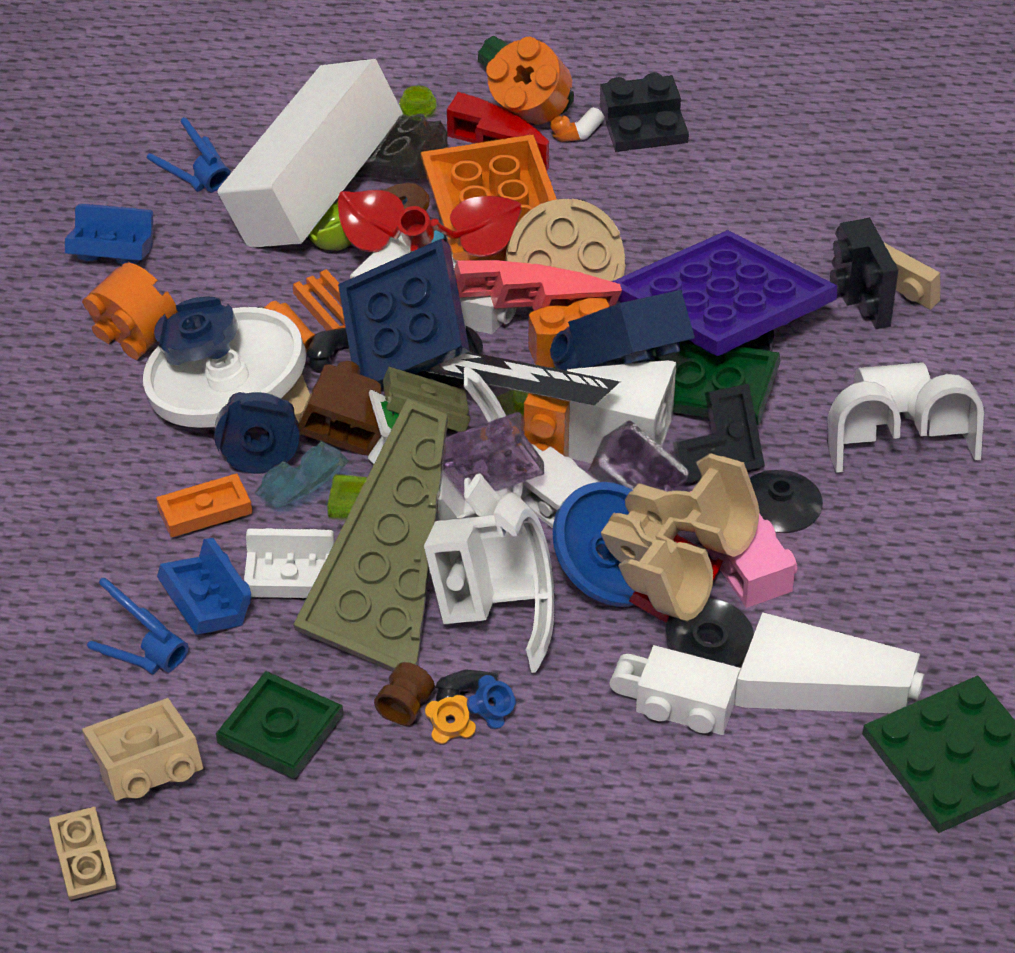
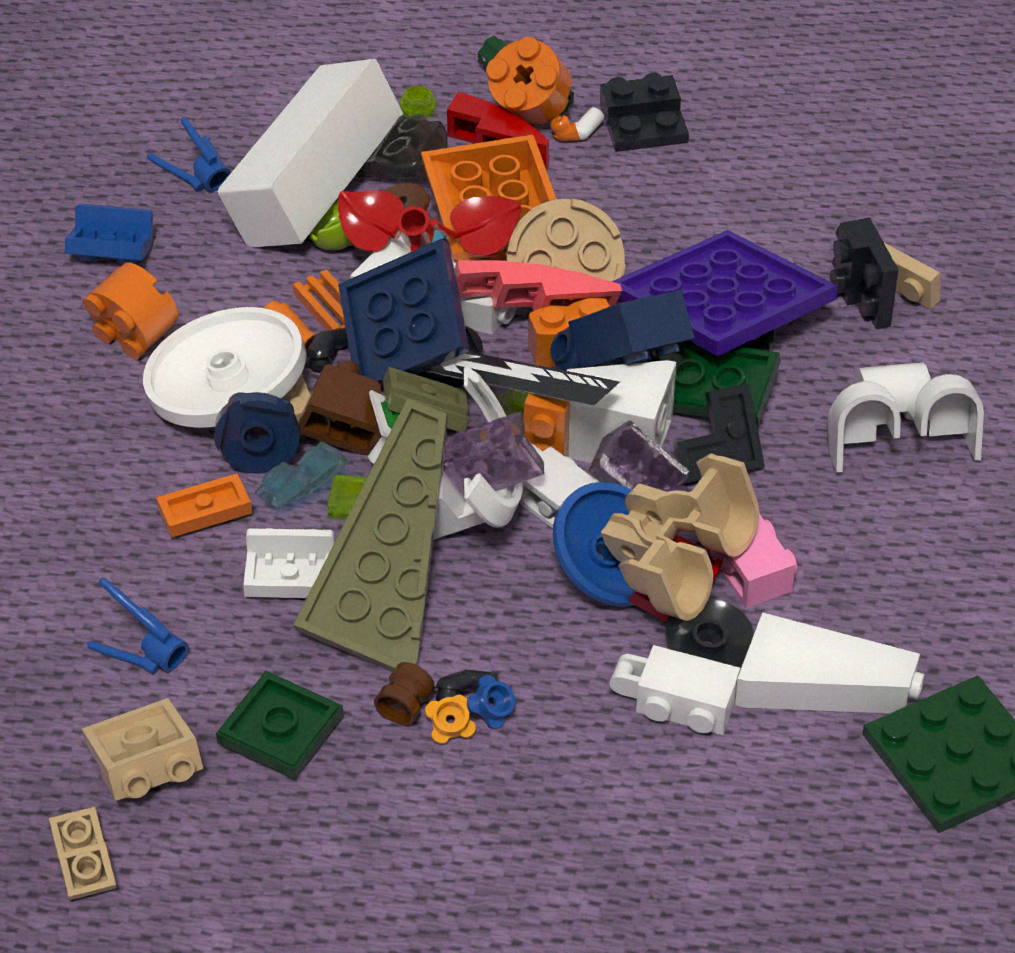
dark blue plate [154,296,238,365] -> none
blue bracket [157,538,251,635] -> none
white piece [424,492,554,673] -> none
black dish [750,470,823,533] -> none

